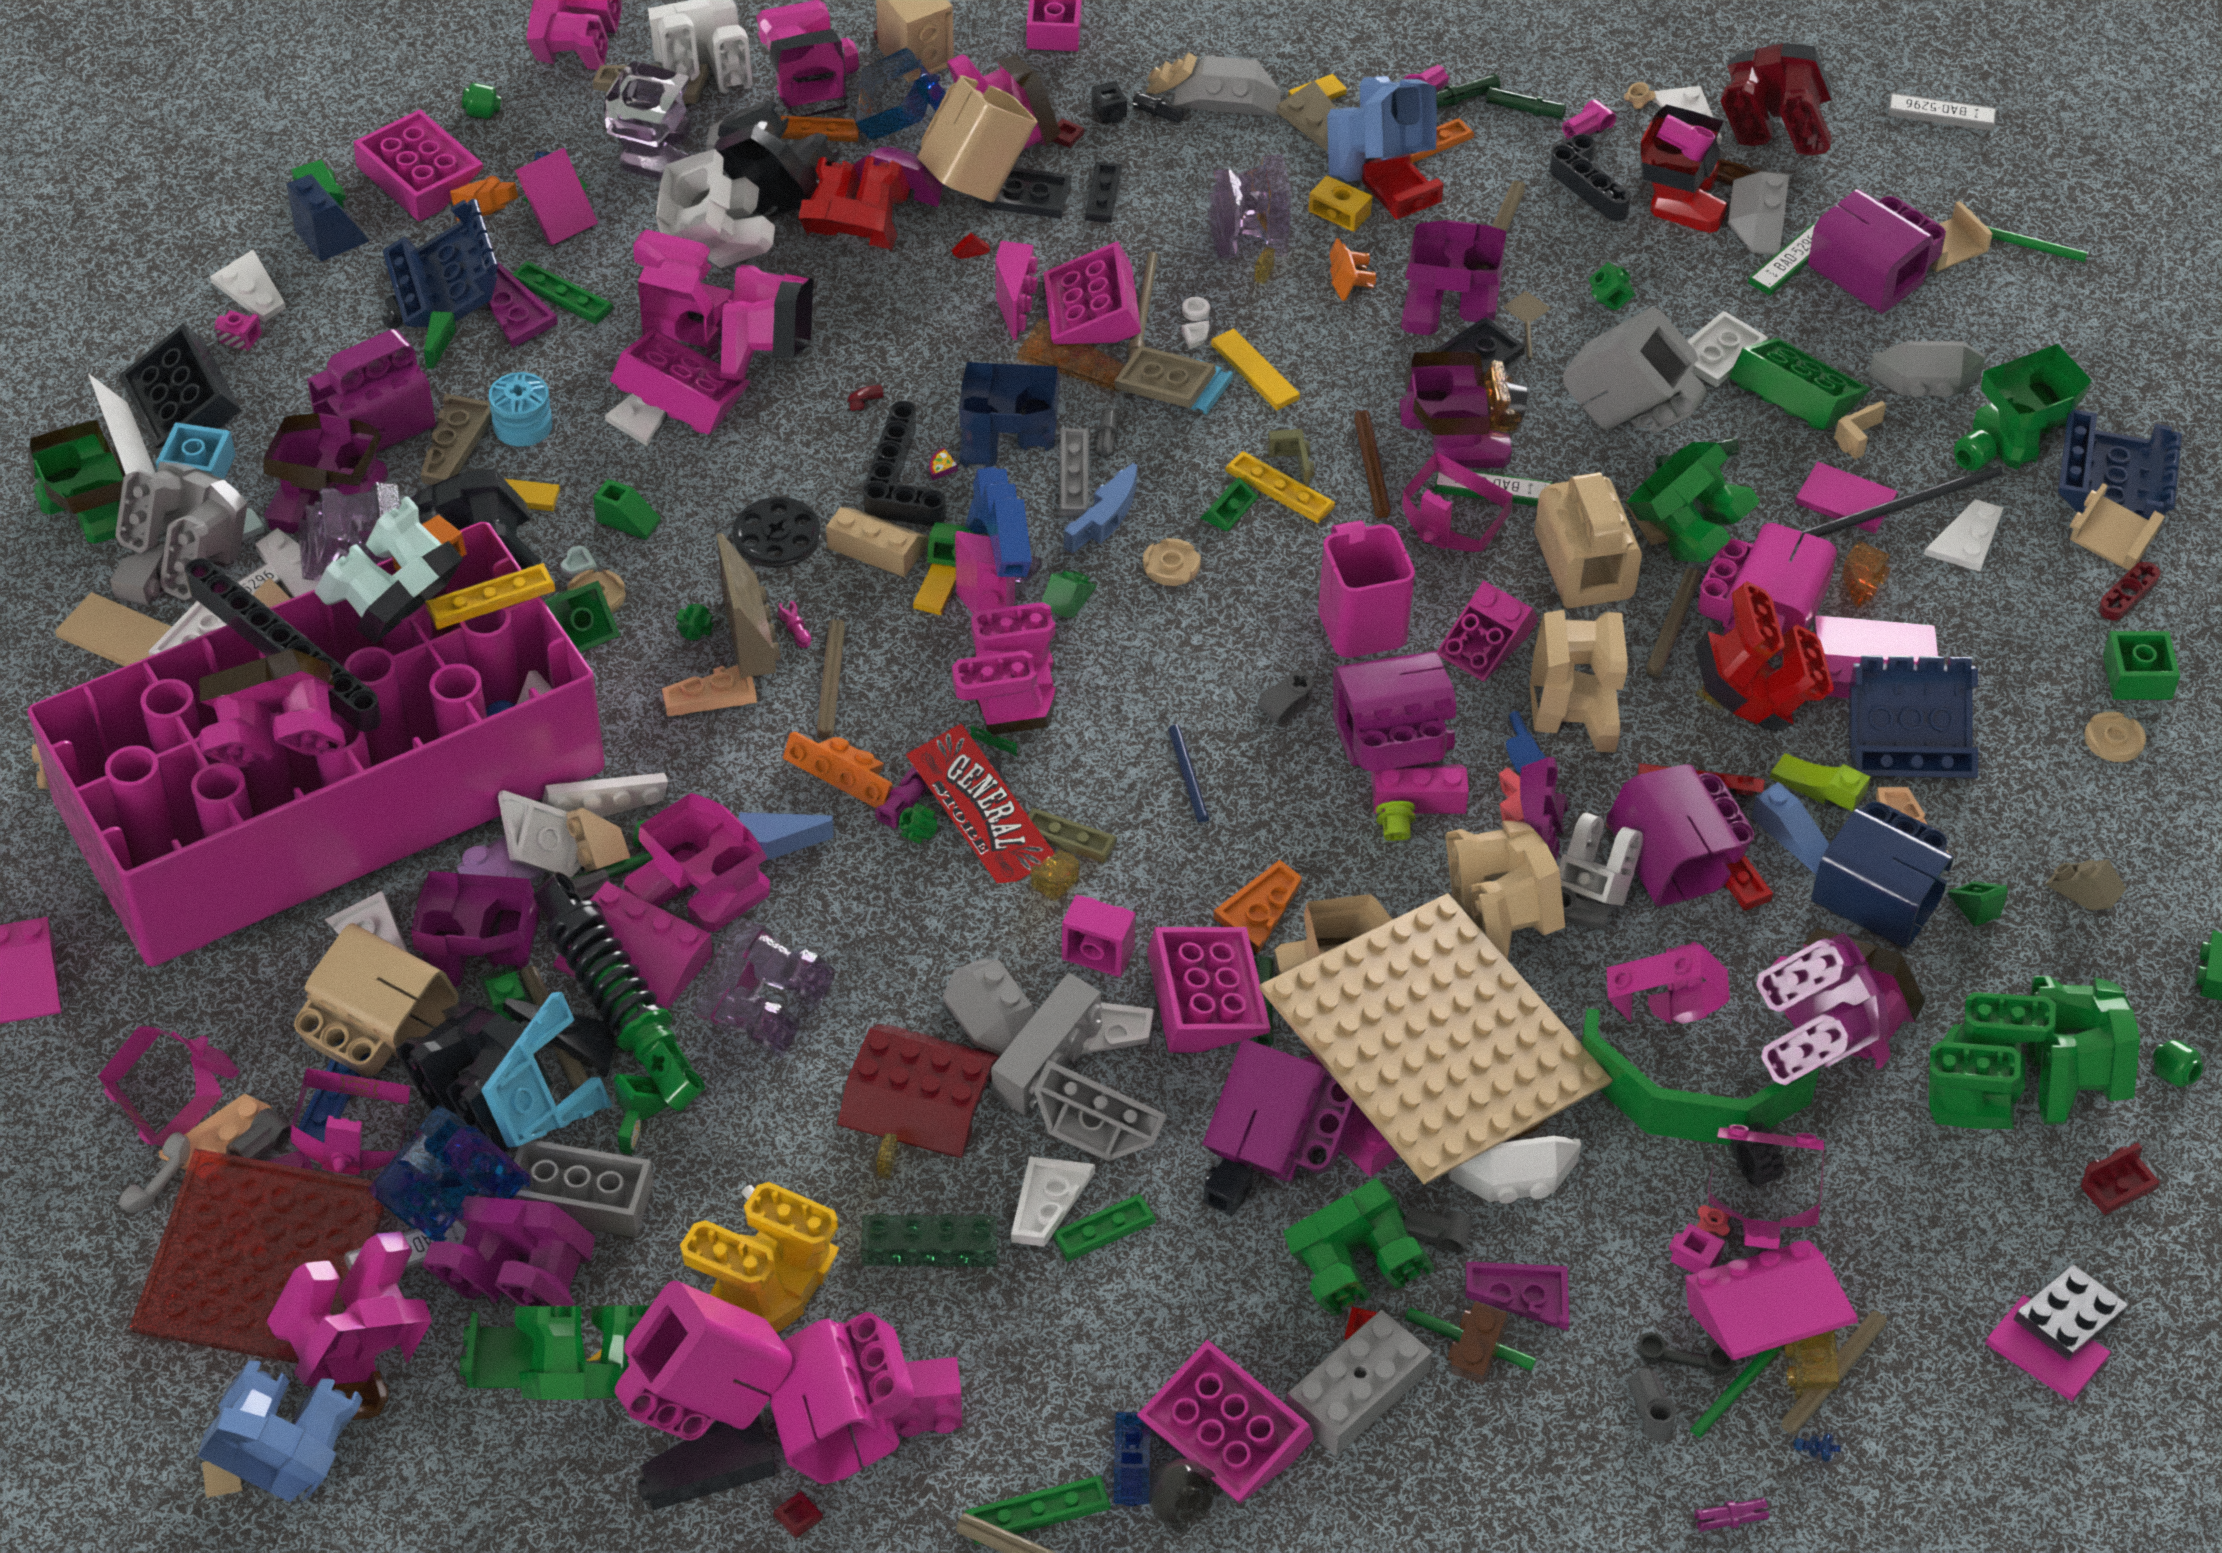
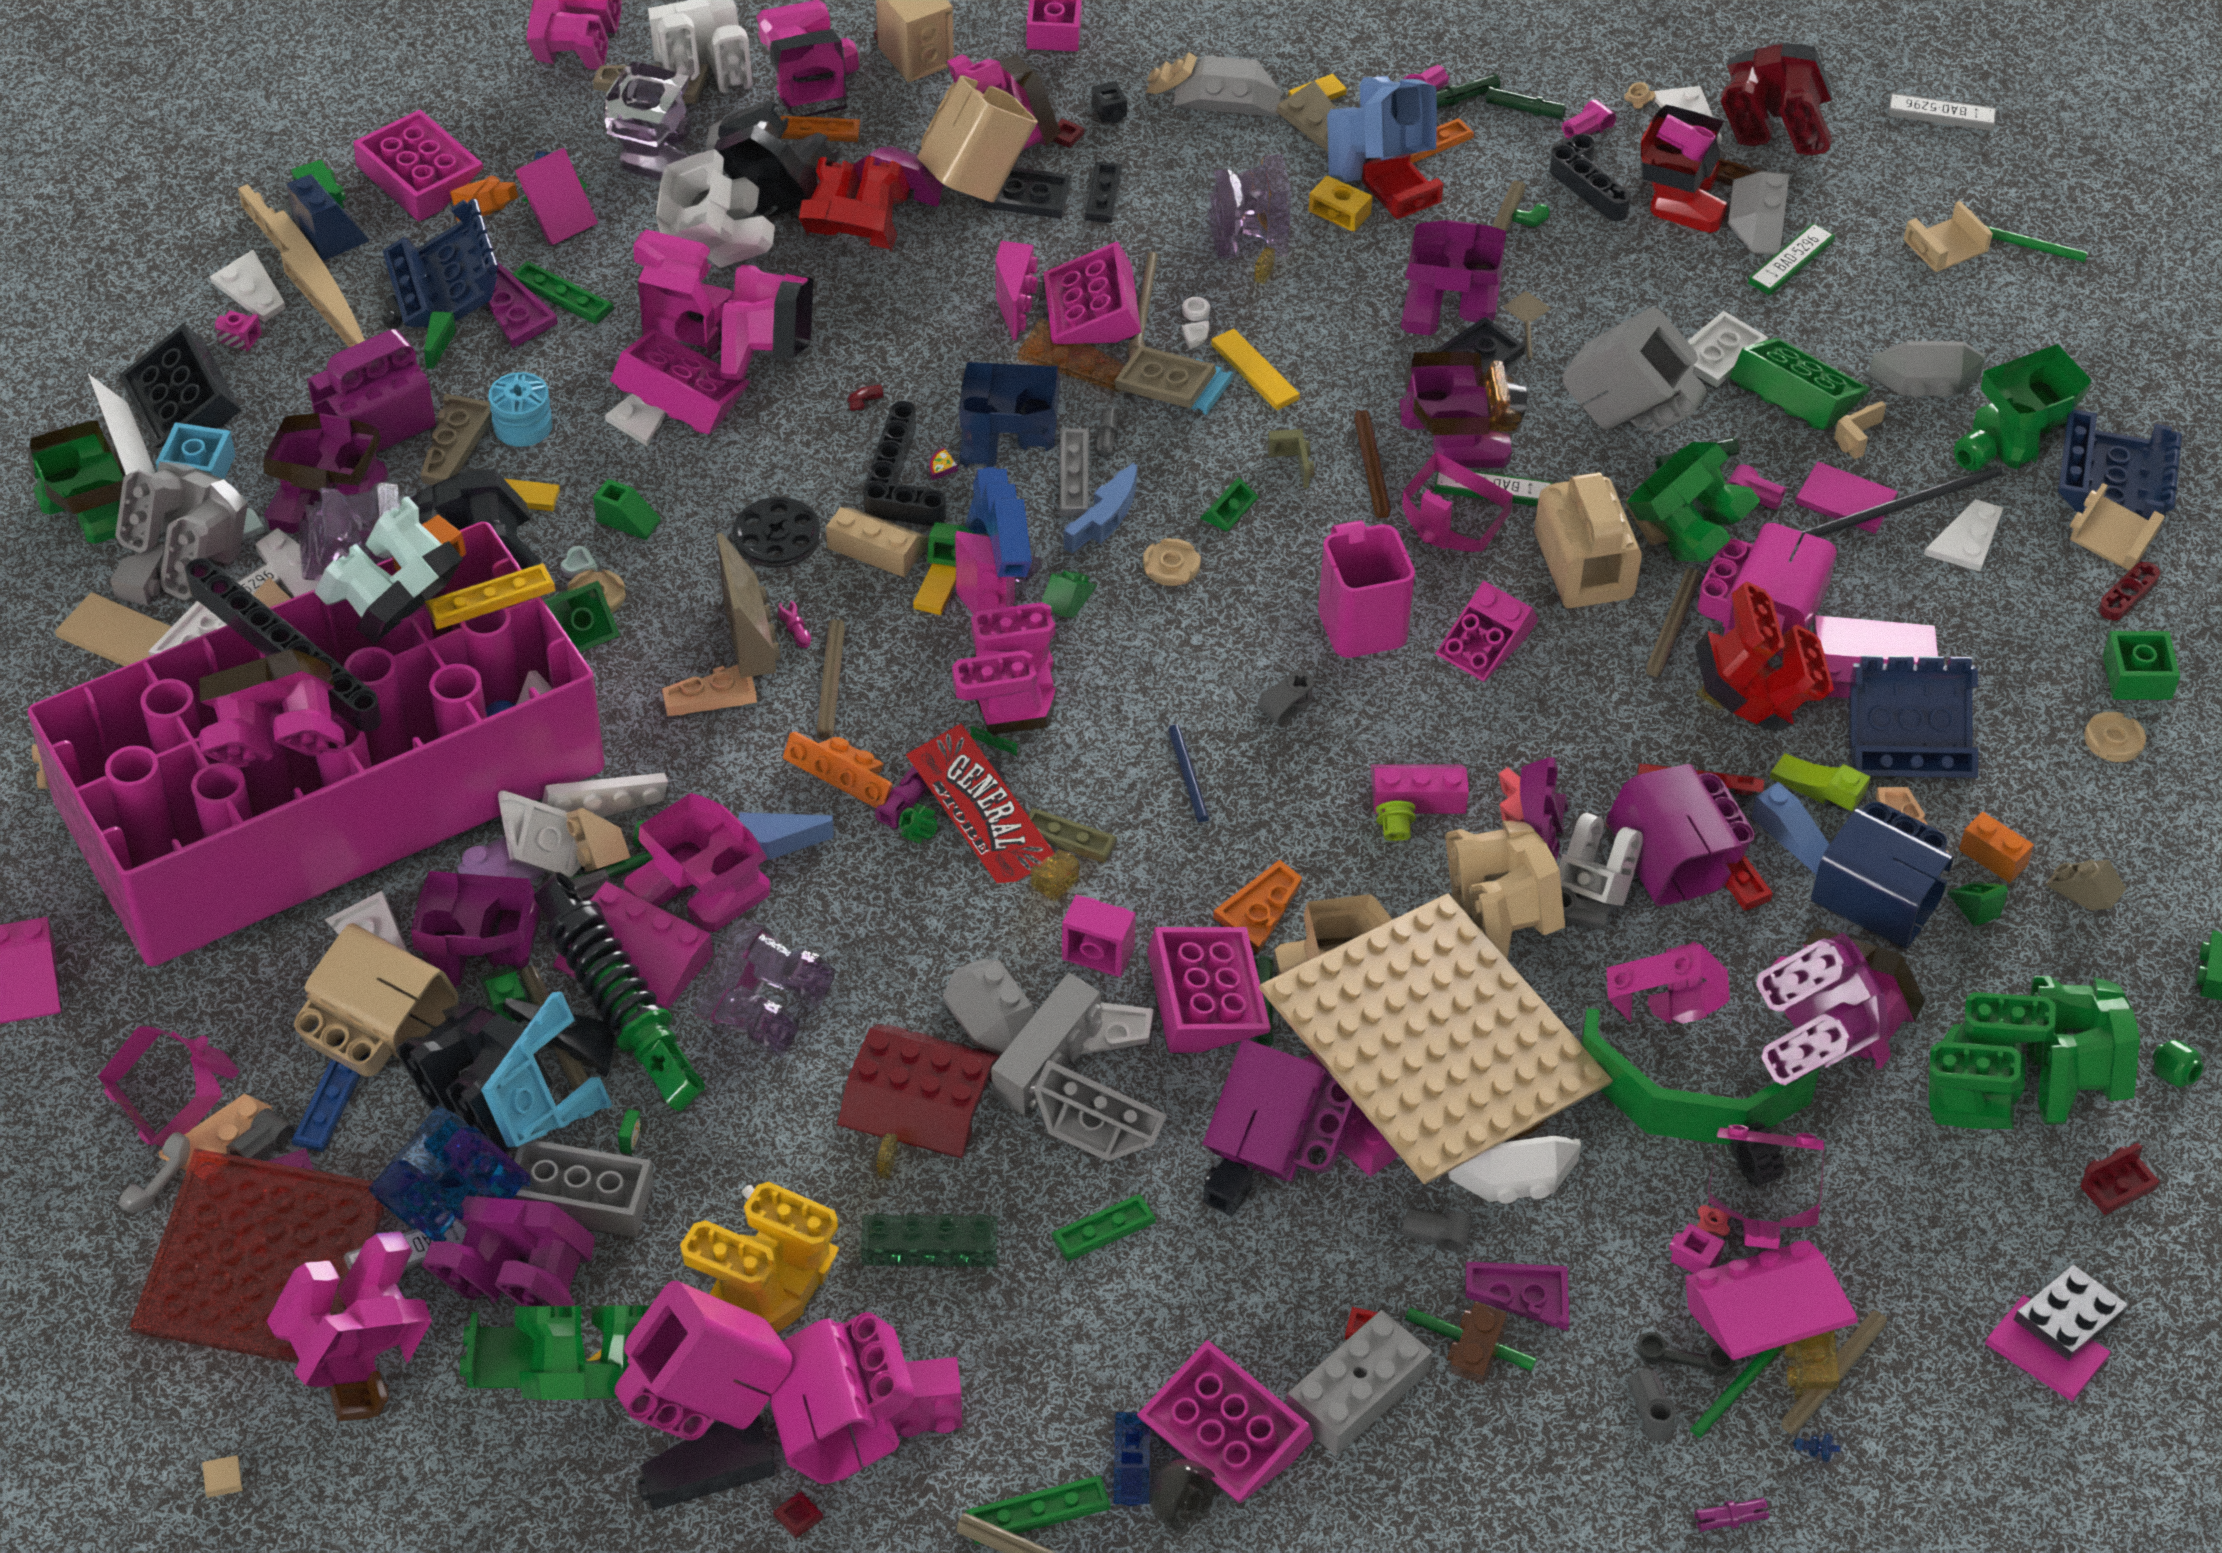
medium blue piece [197,1360,363,1503] -> none
dark pink piece [291,1068,410,1175] -> none
green head [461,82,501,119] -> none
green slope [614,1074,669,1121] -> none
green gear [675,603,714,640] -> none
clear blue piece [854,48,946,139] -> none
red tile [951,232,991,259] -> none
white wing [1011,1156,1095,1247] -> none
black axle [1132,92,1184,123] -> none
yellow tile [1225,451,1335,523] -> none
green piece [1283,1178,1436,1317] -> none
orange connector [1329,238,1376,301] -> none
magenta piece [1333,651,1456,771] -> none
blue piece [1506,711,1546,773] -> none
tan piece [1530,609,1628,752] -> none
green brick [1588,261,1636,310] -> none
magenta piece [1808,189,1946,314] -> none
clear orange slope [1842,541,1891,608] -> none
none -> tan slope [238,184,365,348]
none -> dark pink brick [960,59,1007,94]
none -> green arm [1512,204,1550,227]
none -> dark pink piece [1727,464,1787,510]
none -> orange brick [1959,811,2034,883]

